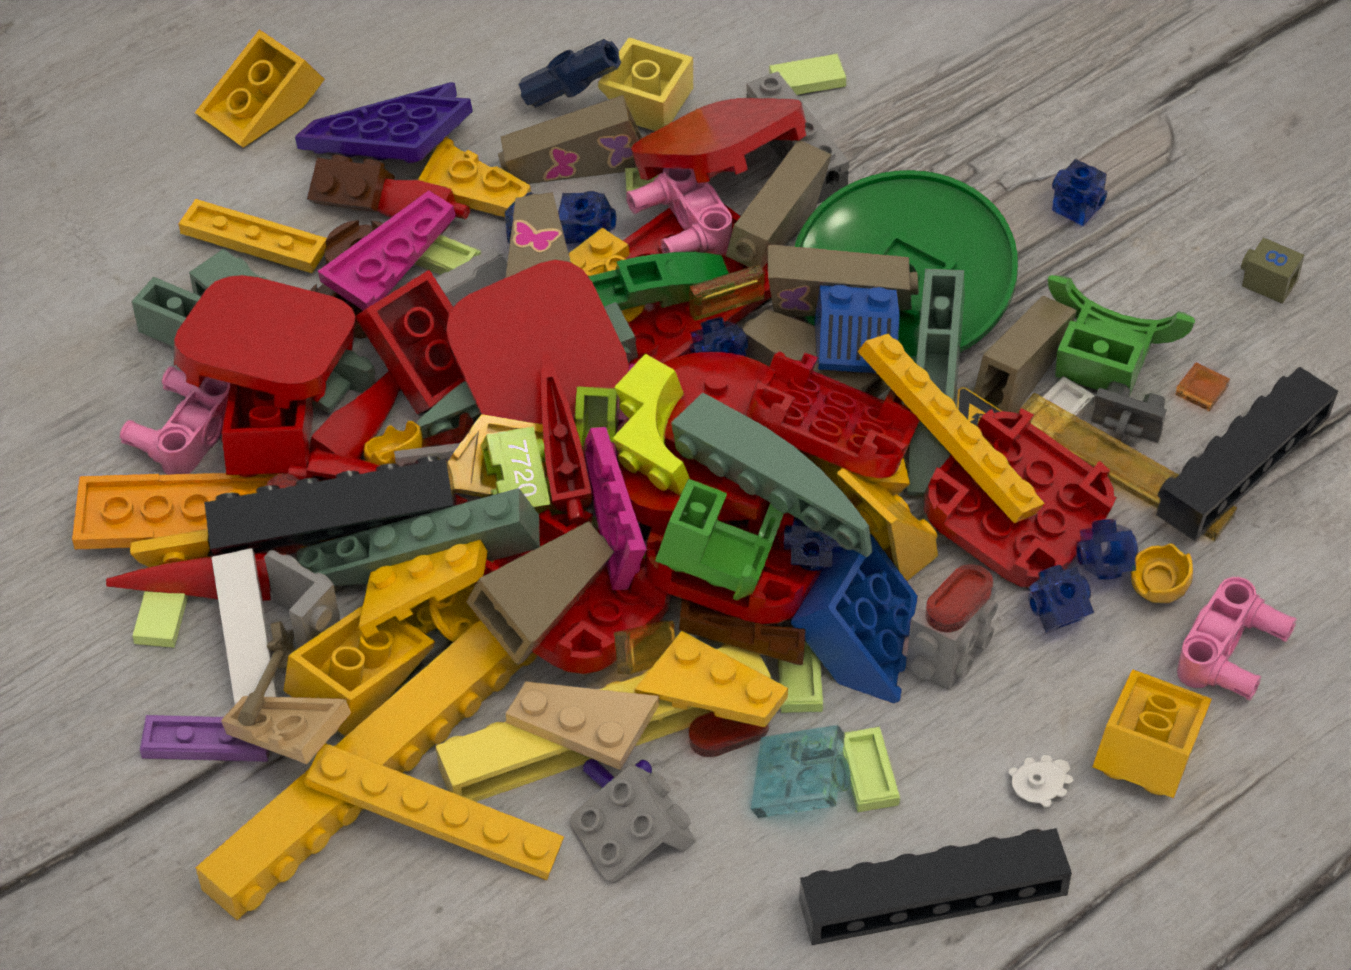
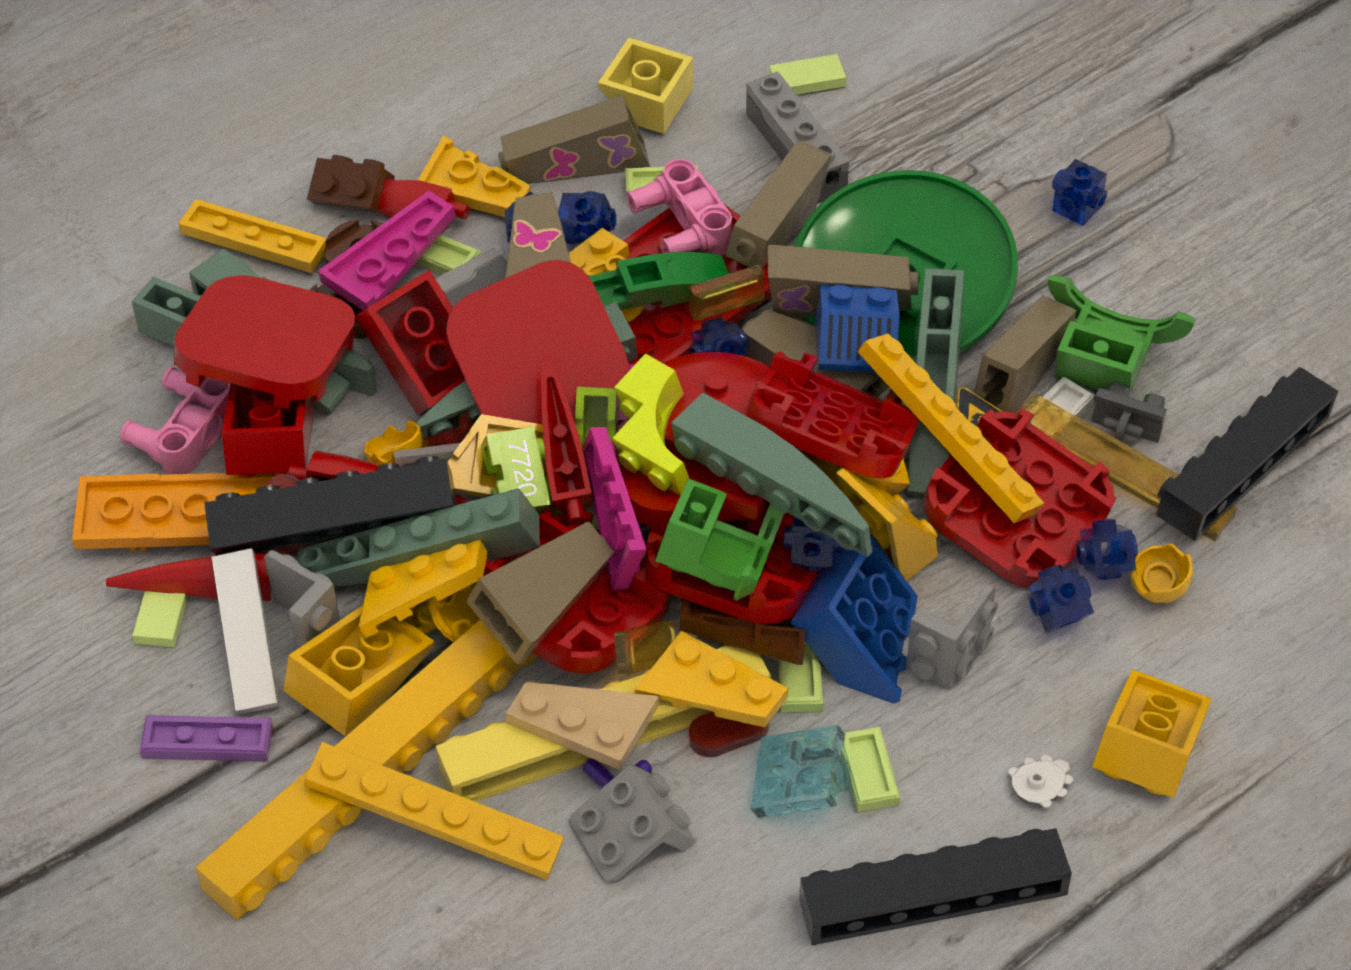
yellow plate [130,529,210,567] -> none
yellow slope [195,29,325,148] -> none
tan wing [221,696,351,764] -> none
dark tan piece [238,621,296,726] -> none
dark purple wing [295,82,473,163] -> none
red piece [307,371,400,467] -> none
dark blue piece [518,39,621,108] -> none
red tile [631,98,807,183] -> none
clear red tile [925,564,993,632] -> none
clear orange tile [1175,362,1230,412] -> none
bright pink piece [1177,577,1297,701] -> none
olive brick [1241,237,1305,304] -> none

